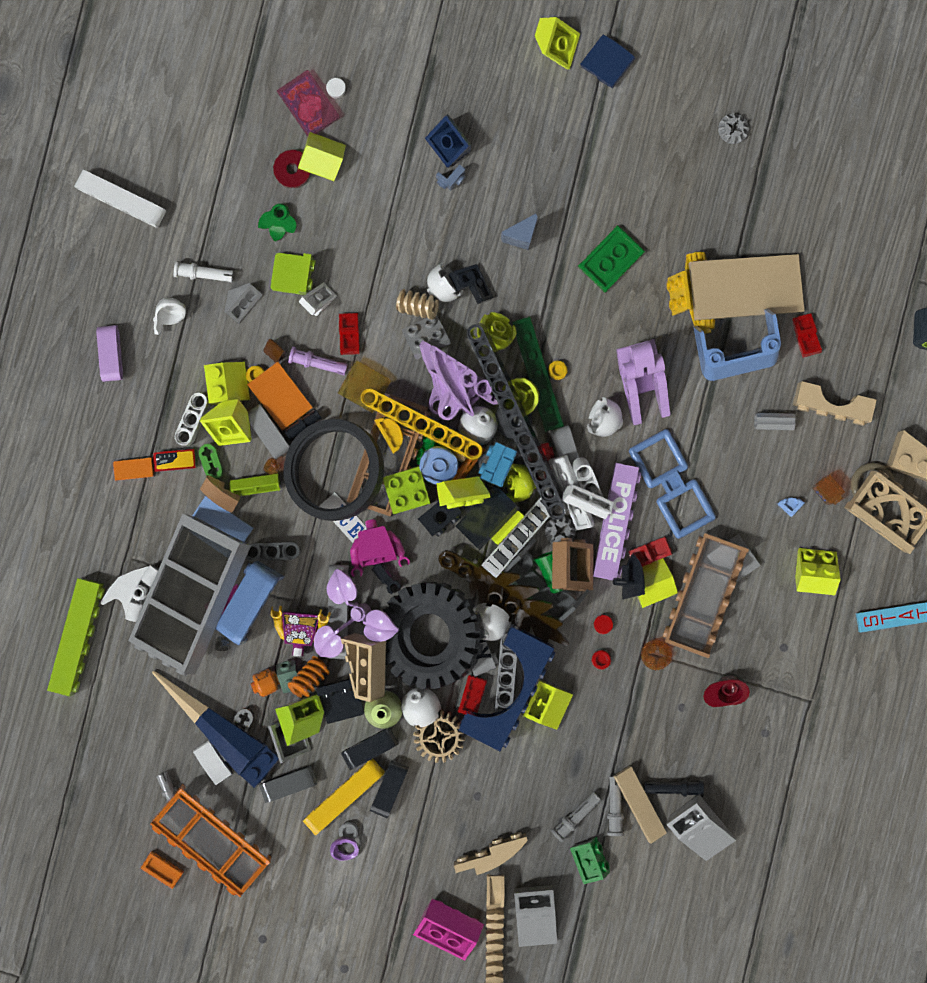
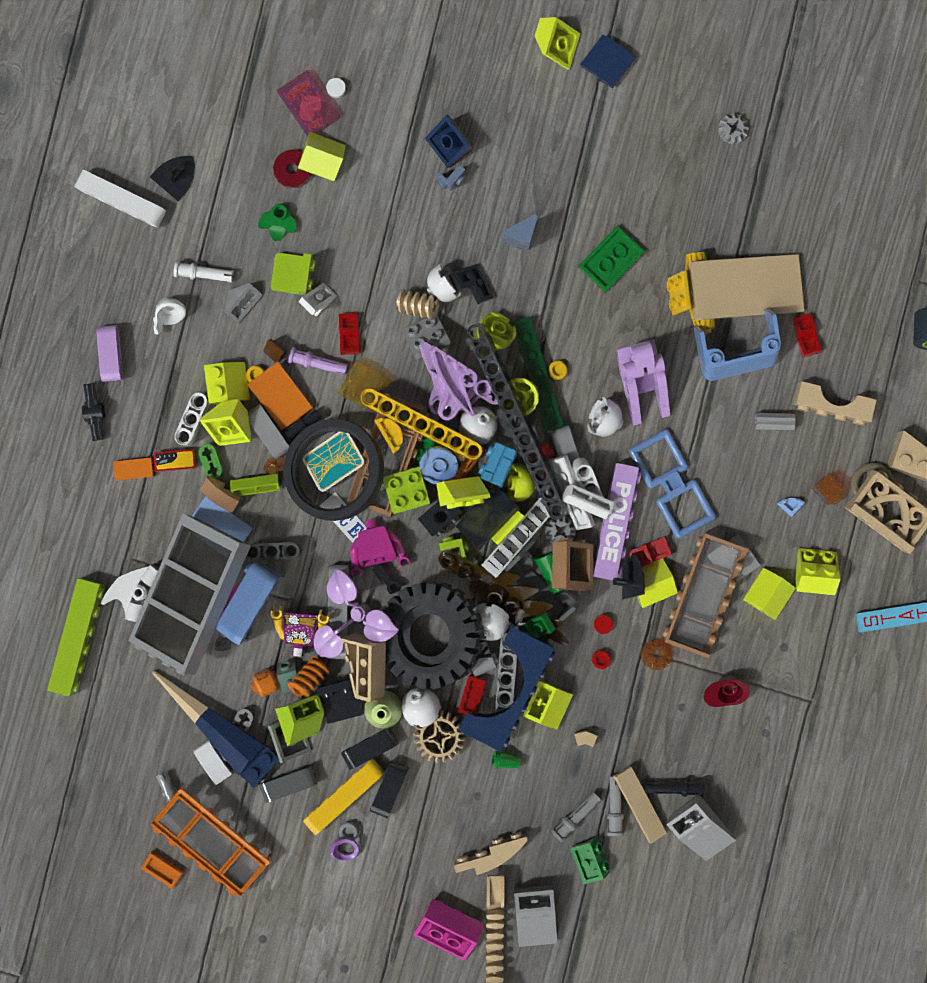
none -> black pin [82,383,105,441]
none -> black shield [150,156,194,202]
none -> teal sticker [303,432,364,492]
none -> lime bracket [439,536,469,558]
none -> green cone [491,750,521,769]
none -> green slope [517,613,555,637]
none -> tan piece [574,730,598,747]
none -> neon yellow slope [742,568,796,620]

